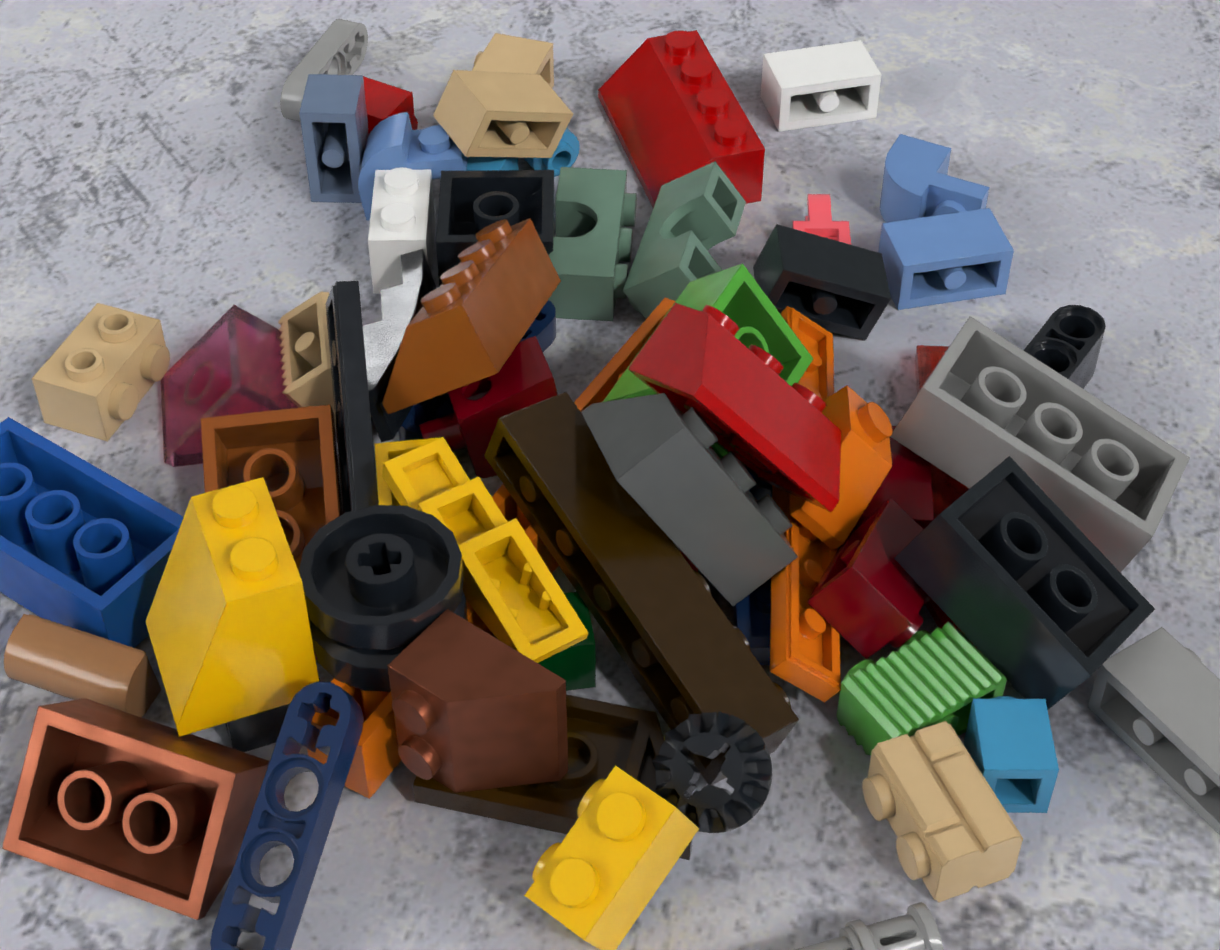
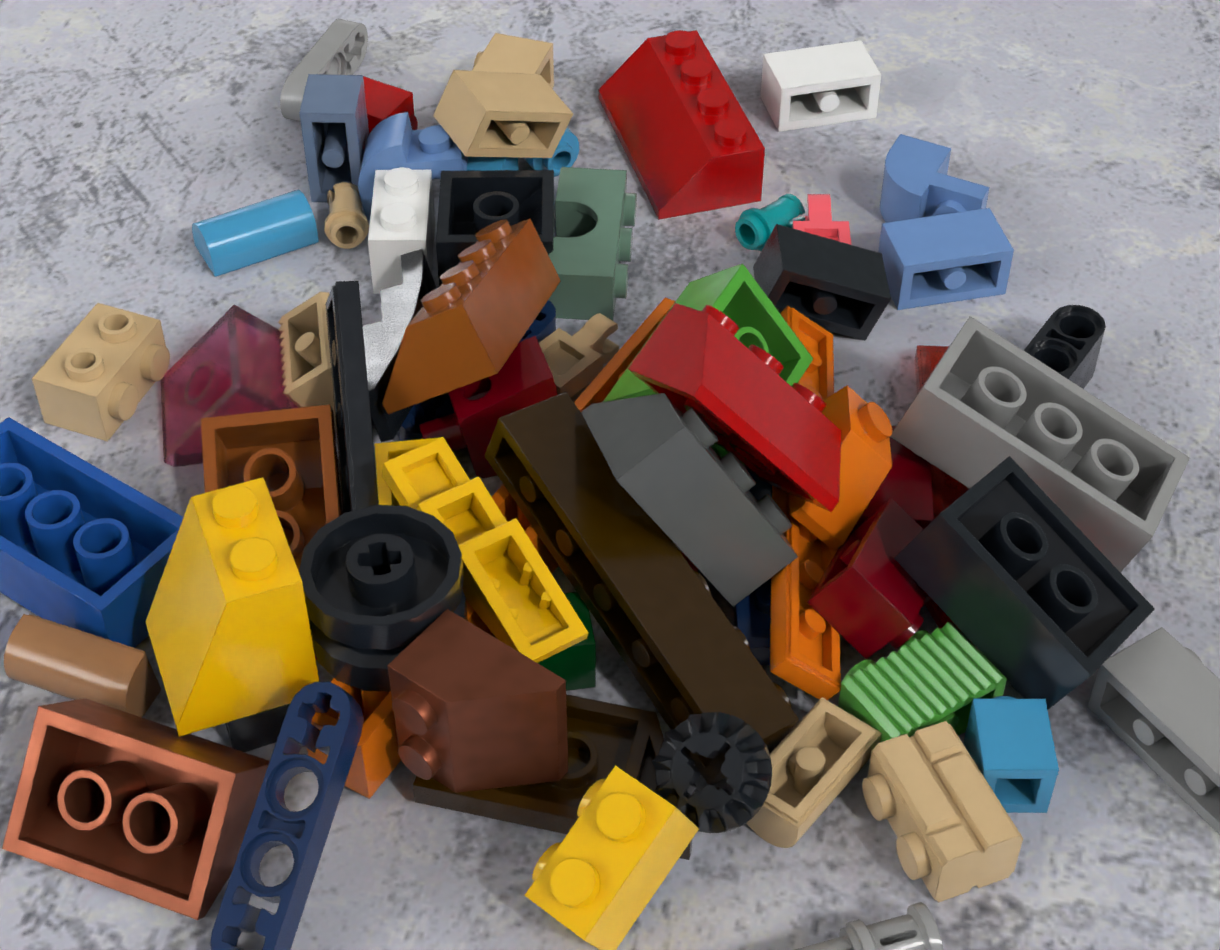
sand green arch [623,161,746,319] -> none
none -> dark azure brick [192,189,319,277]
none -> tan pin [324,182,369,249]
none -> tan plate [539,313,619,398]
none -> teal pin [735,194,805,251]
none -> tan brick [746,697,881,848]

